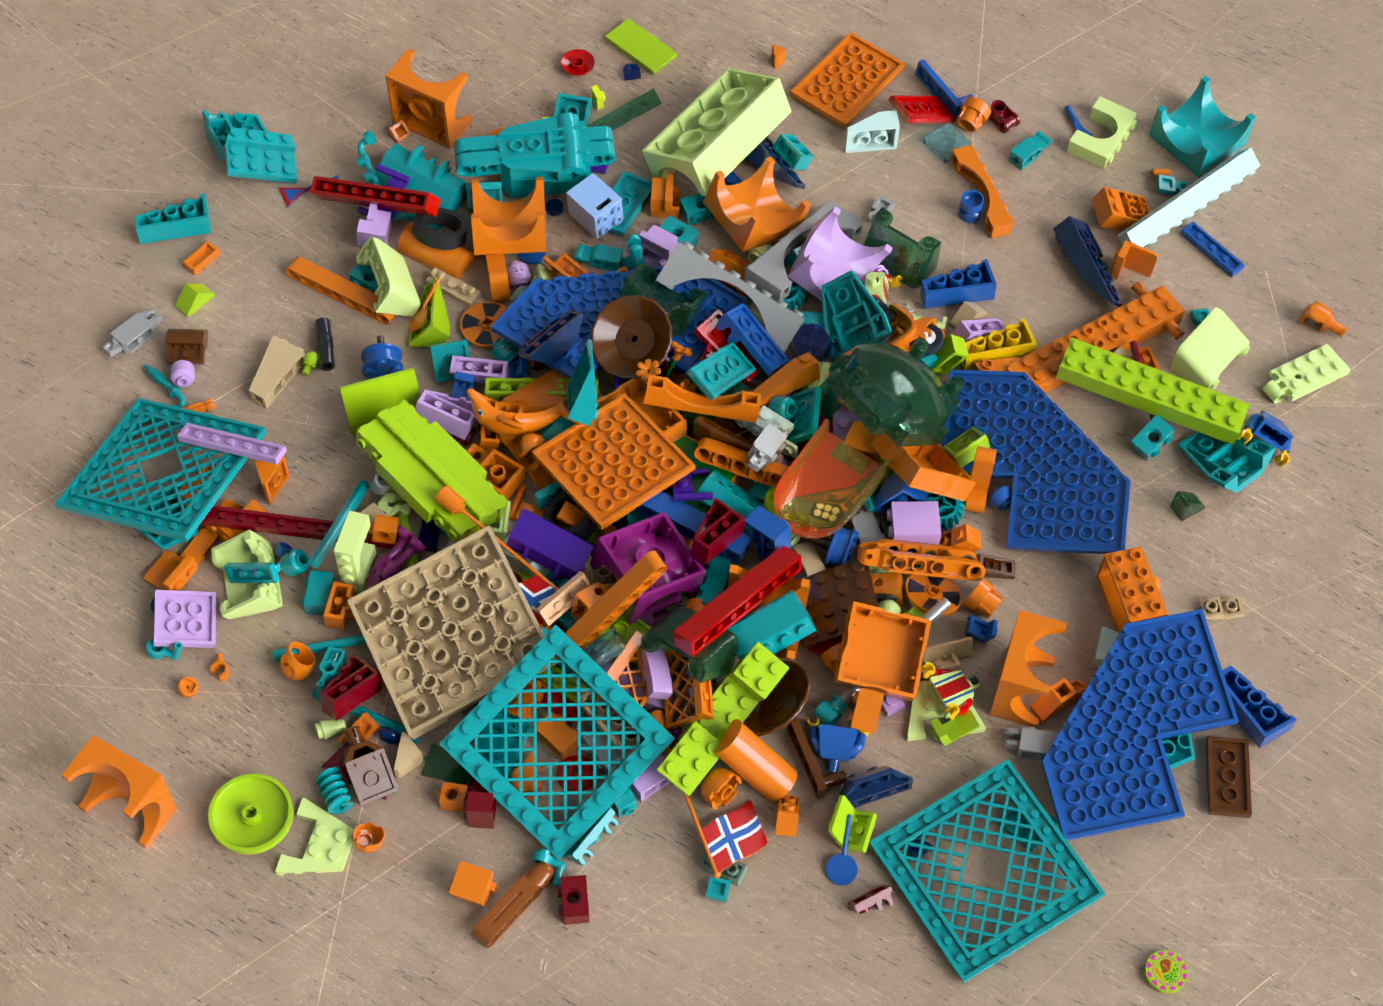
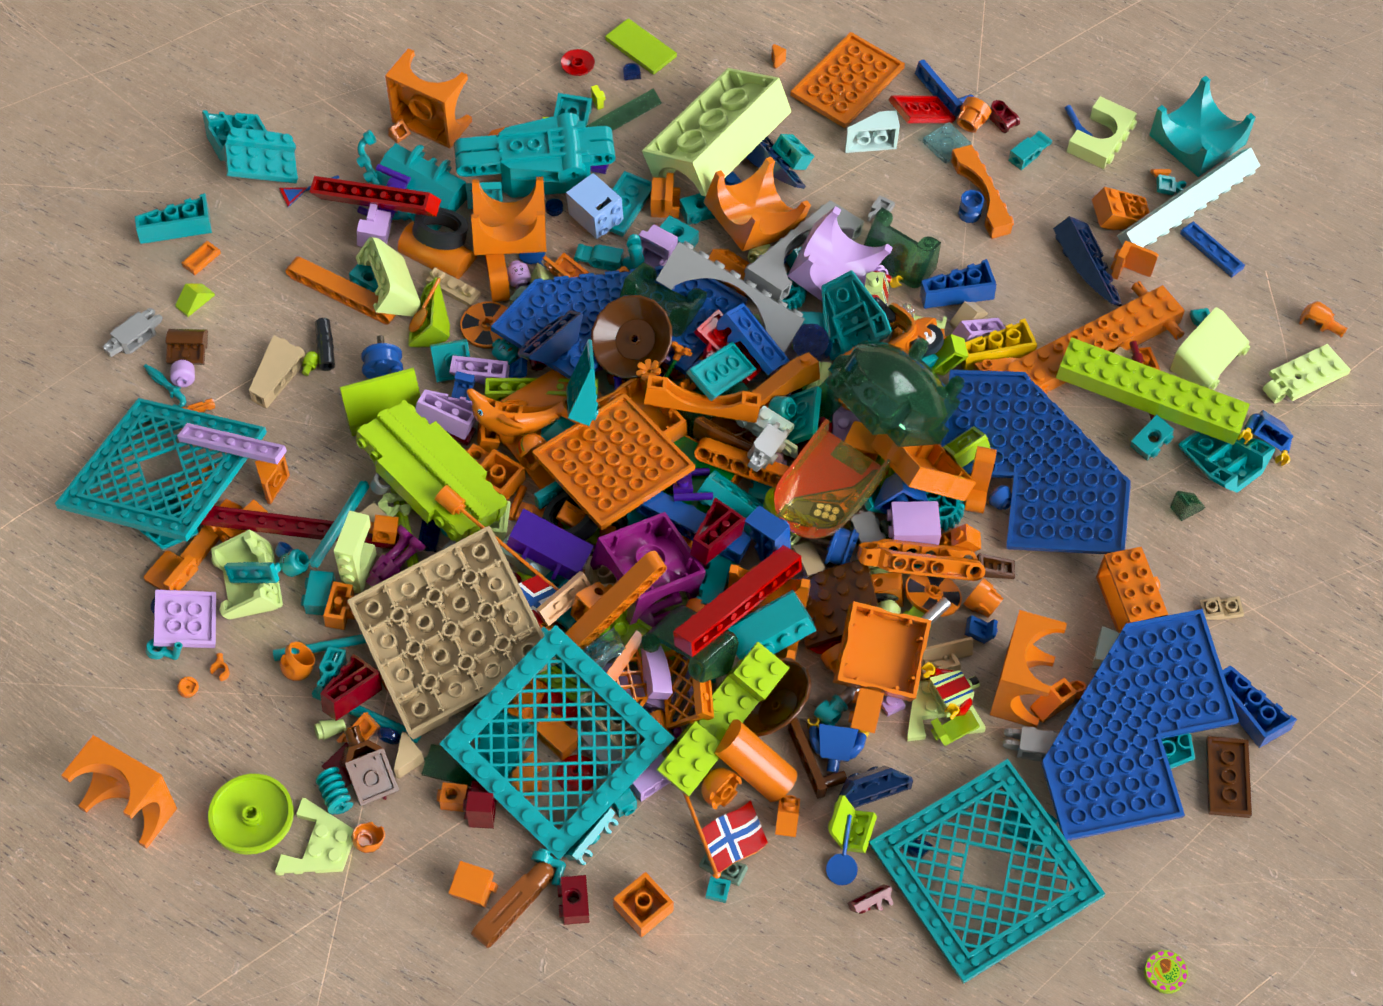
none -> orange brick [613,872,674,938]

